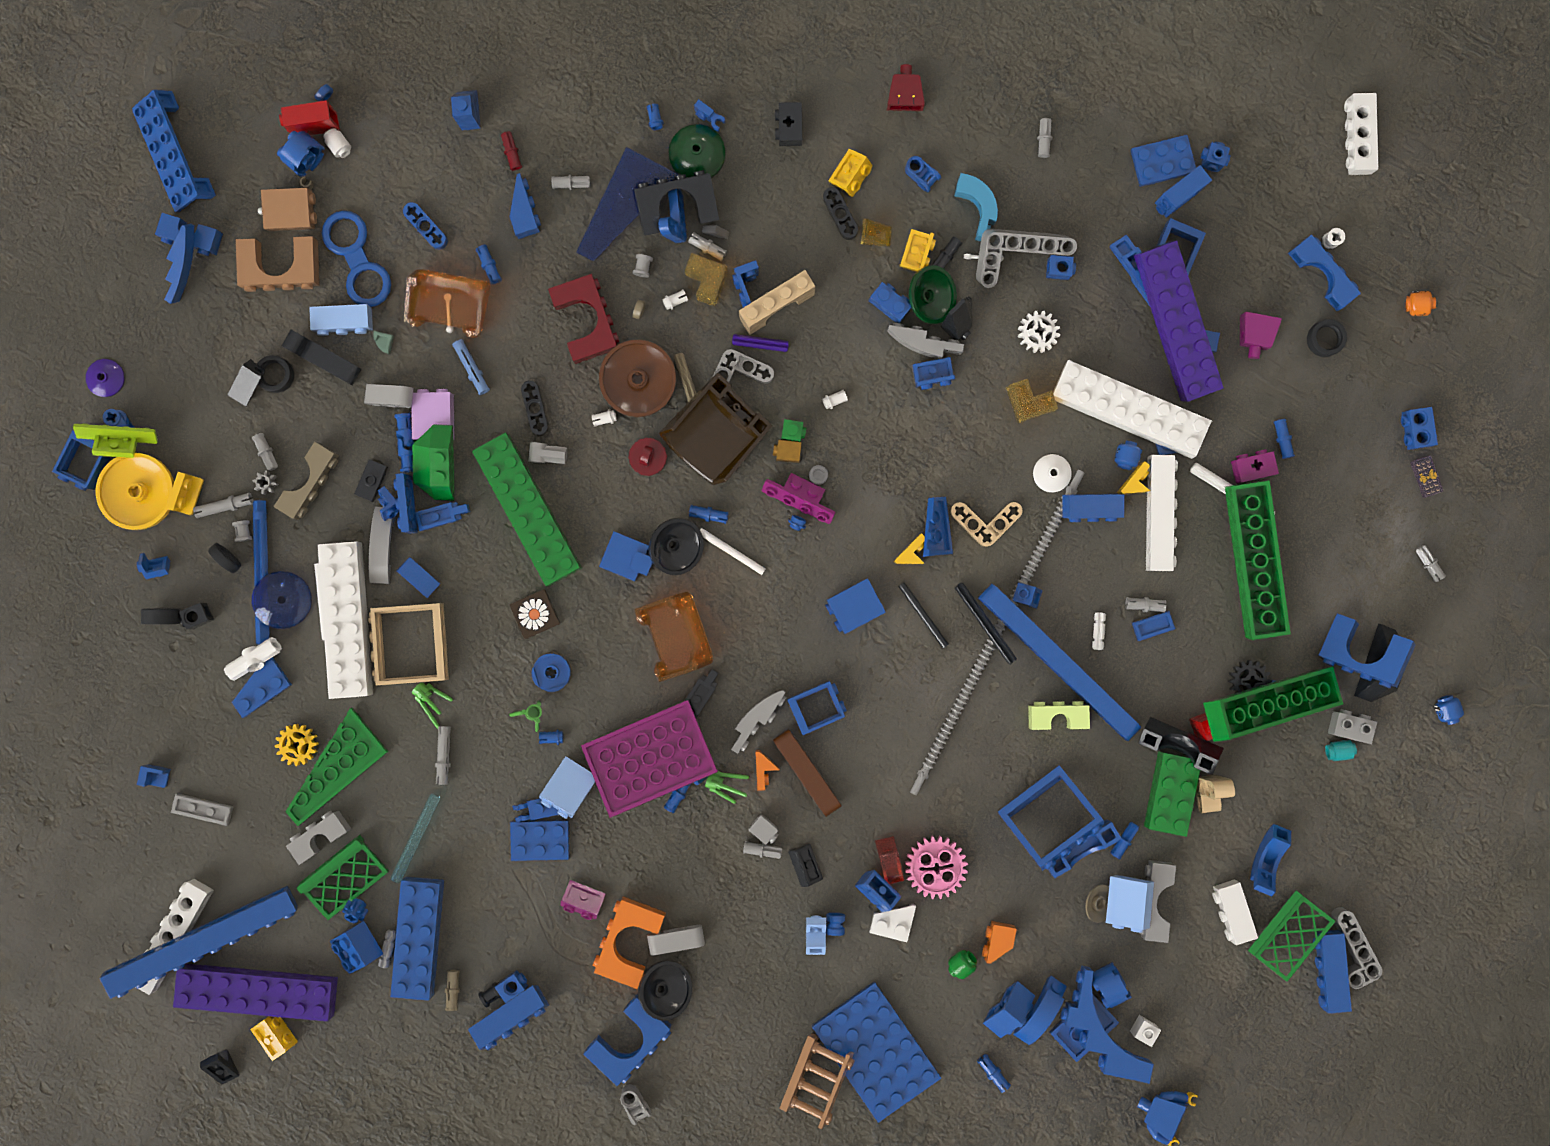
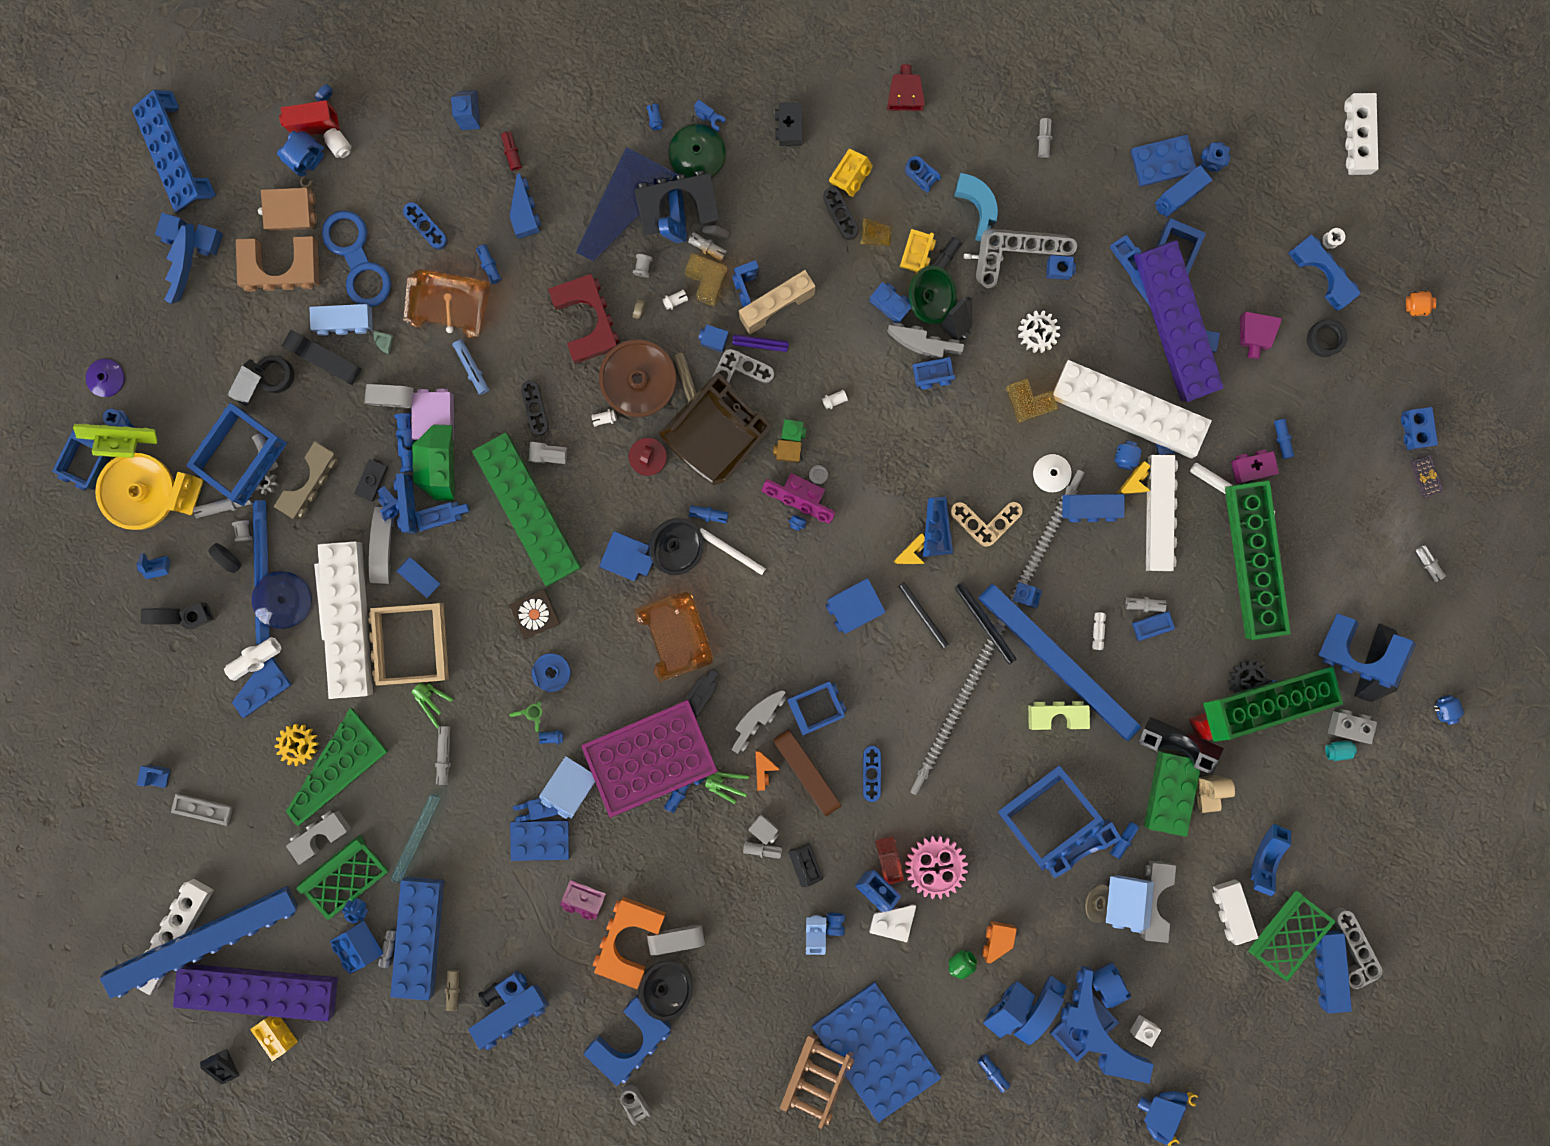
light grey axle [552,174,590,190] -> none
none -> blue window [186,403,288,506]
none -> blue brick [698,324,729,353]
none -> blue beam [863,745,881,802]

